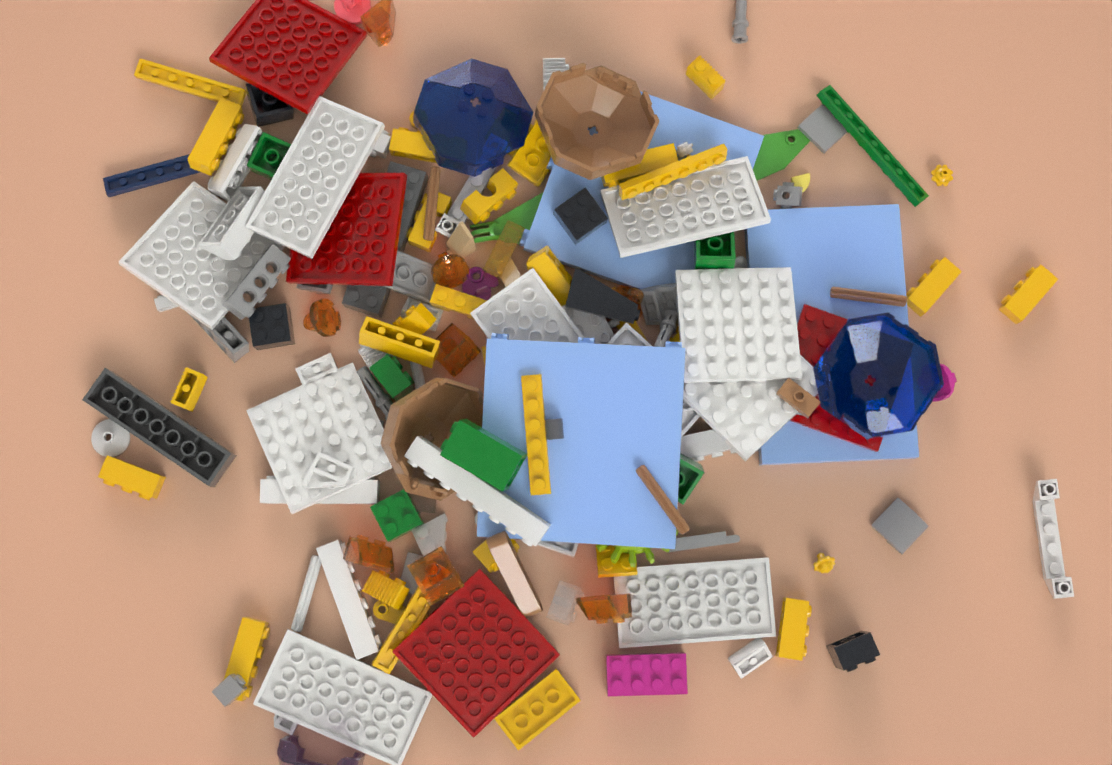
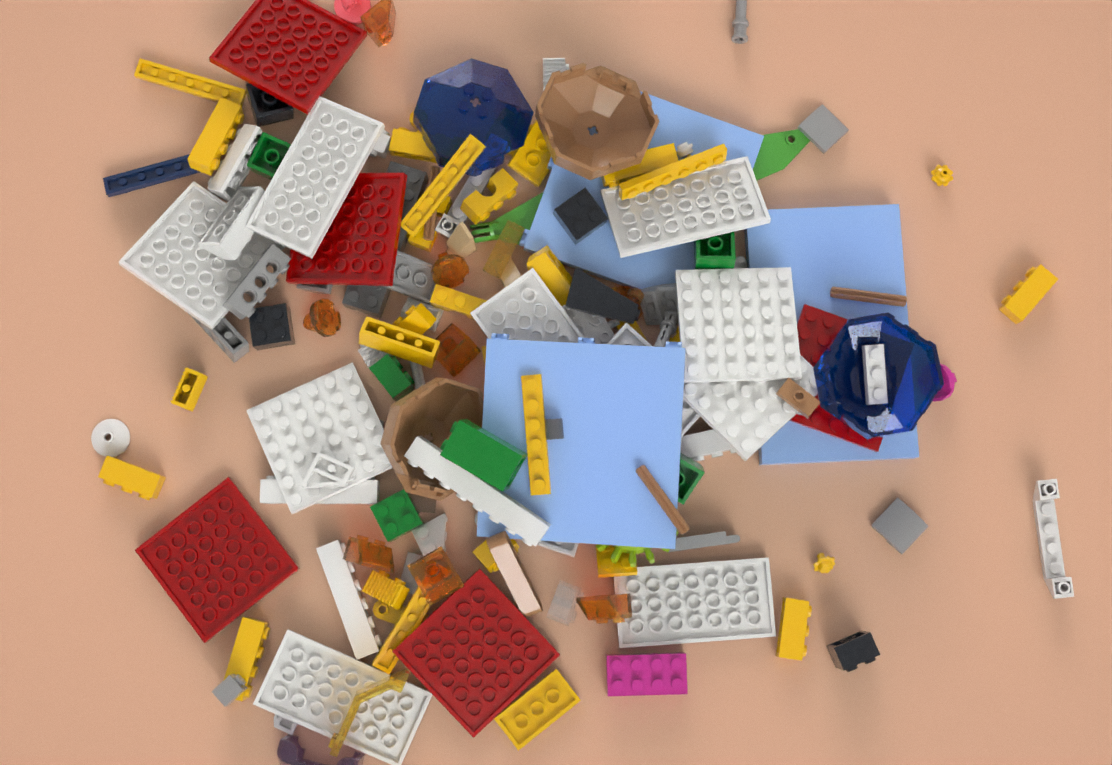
dark grey brick [82,368,237,487] -> none
white piece [154,295,179,312] -> none
white axle [291,555,321,632] -> none
white plate [295,353,338,385] -> none
light grey pin [357,366,393,420] -> none
magenta plate [462,267,499,300] -> none
yellow brick [686,55,725,99] -> none
white slope [728,638,773,679] -> none
light grey brick [773,182,803,209] -> none
light yellow tile [791,173,810,193] -> none
green plate [816,85,929,207] -> none
yellow brick [906,257,962,317] -> none
none -> red plate [135,477,300,643]
none -> clear yellow windscreen [328,668,410,757]
none -> yellow plate [401,134,486,237]
none -> white plate [862,344,888,405]

